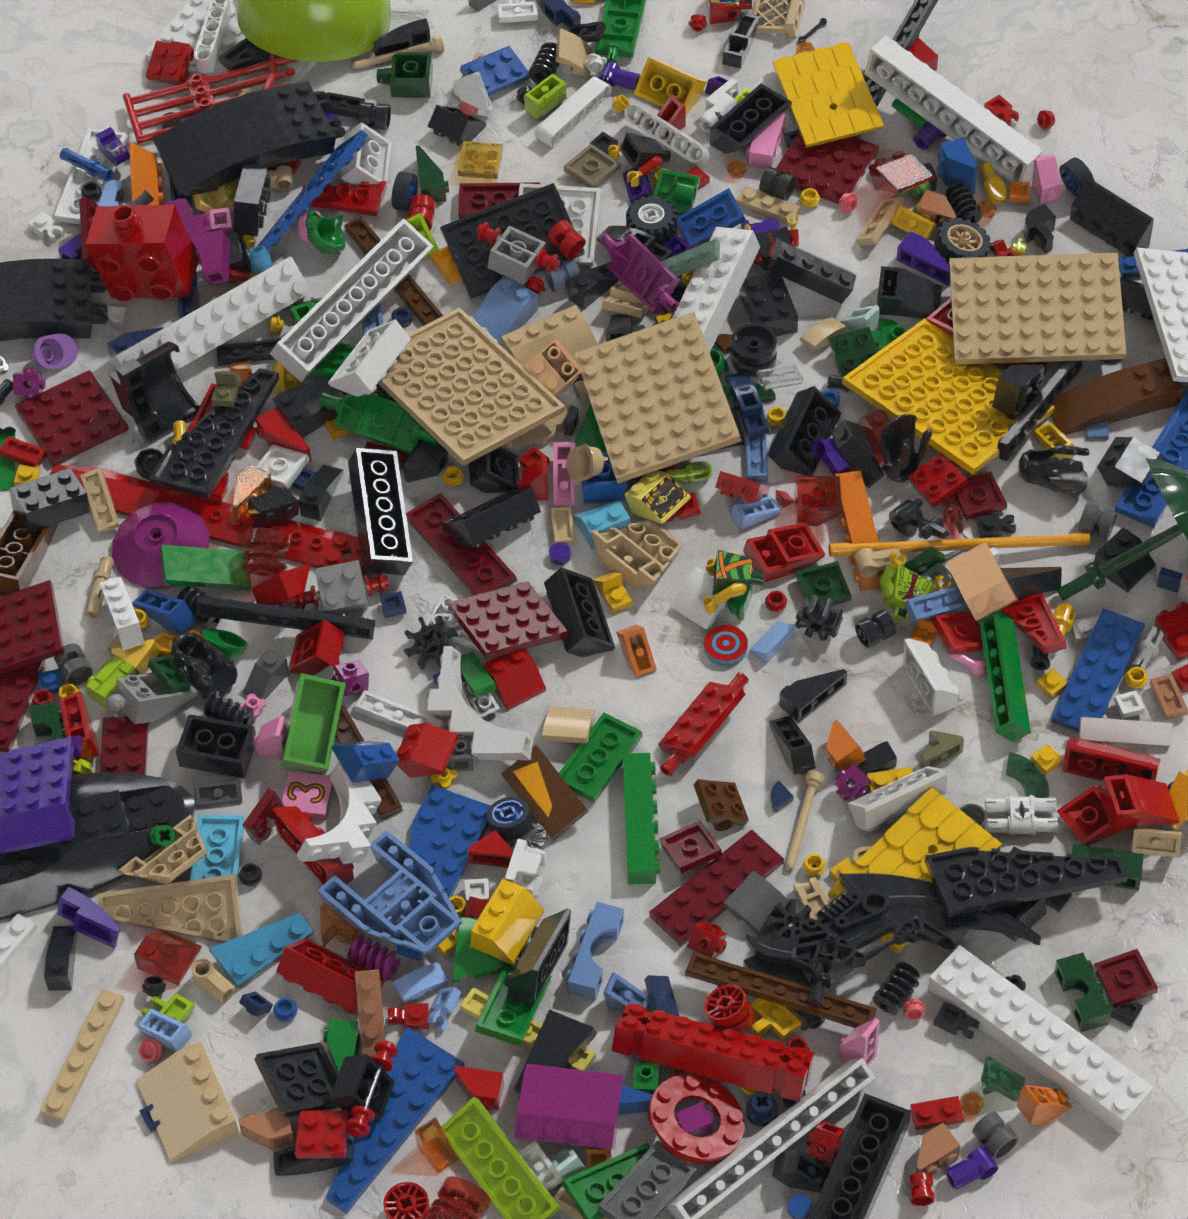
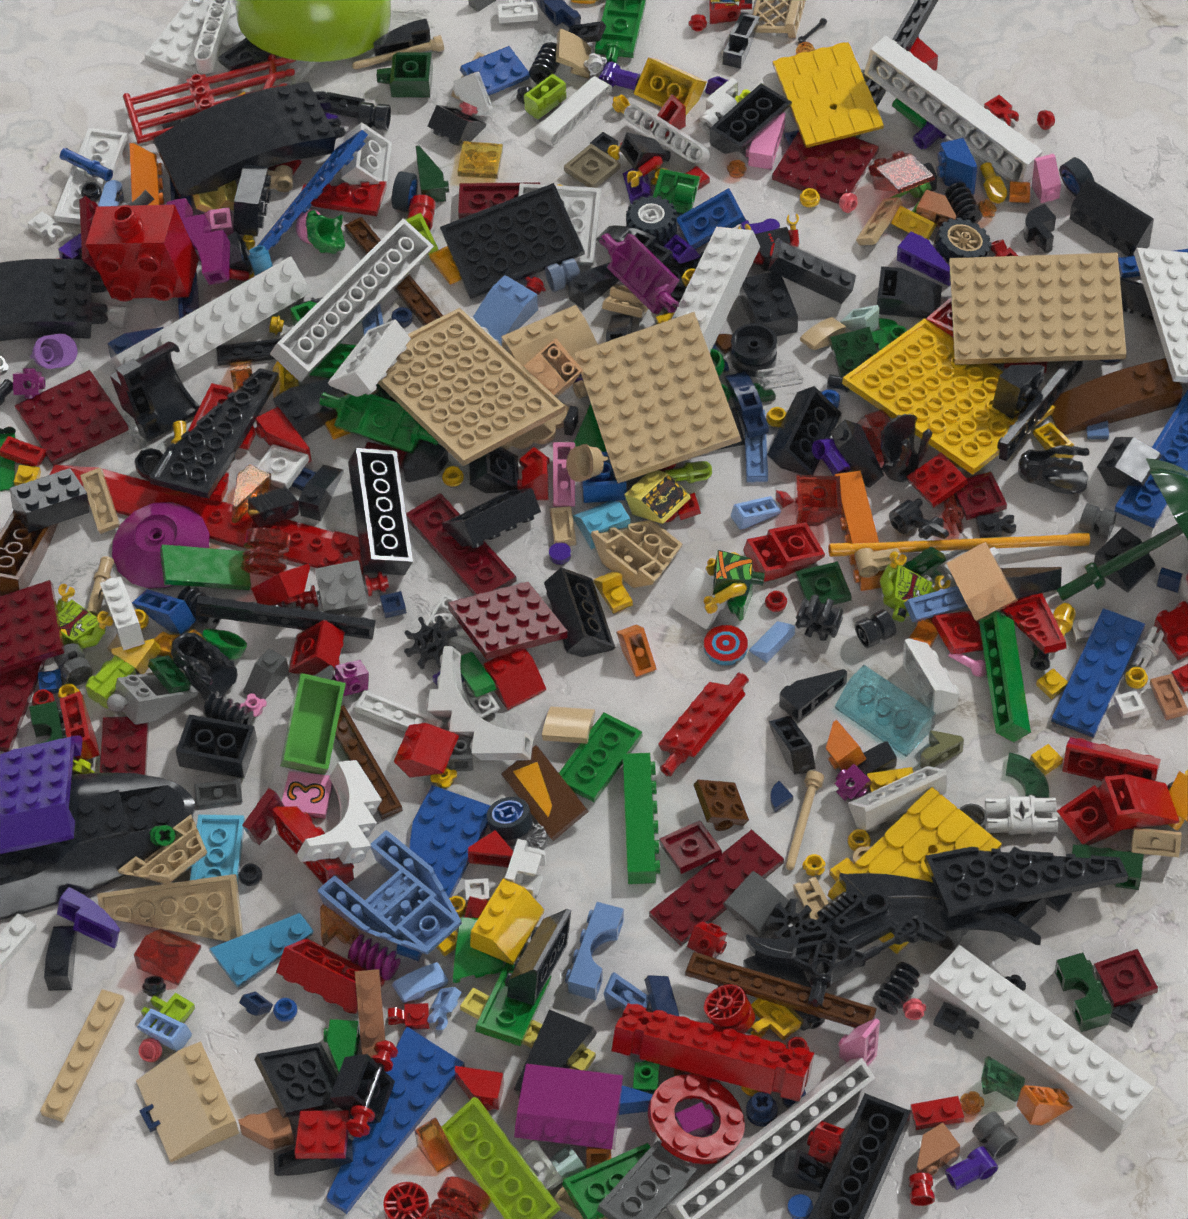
dark purple leg [95,127,130,166] -> none
red plate [145,41,194,85] -> none
tan piece [191,958,235,1004] -> none
olive slope [212,371,243,407] -> none
bright pink slope [254,716,287,760] -> none
blue slope [331,740,400,783] -> none
light grey brick [476,222,560,285] -> none
red wheel [547,220,586,259] -> none
sand green plate [661,239,720,277] -> none
red plate [715,471,770,504] -> none
tan plate [736,186,800,224] -> none
pearl dark grey wheel [759,166,796,201] -> none
neon yellow plate [1011,238,1026,256] -> none
white tile [1079,717,1173,746] -> none
none -> torso [57,584,114,649]
none -> clear light blue slope [835,665,936,757]
none -> yellow plate [847,829,871,851]

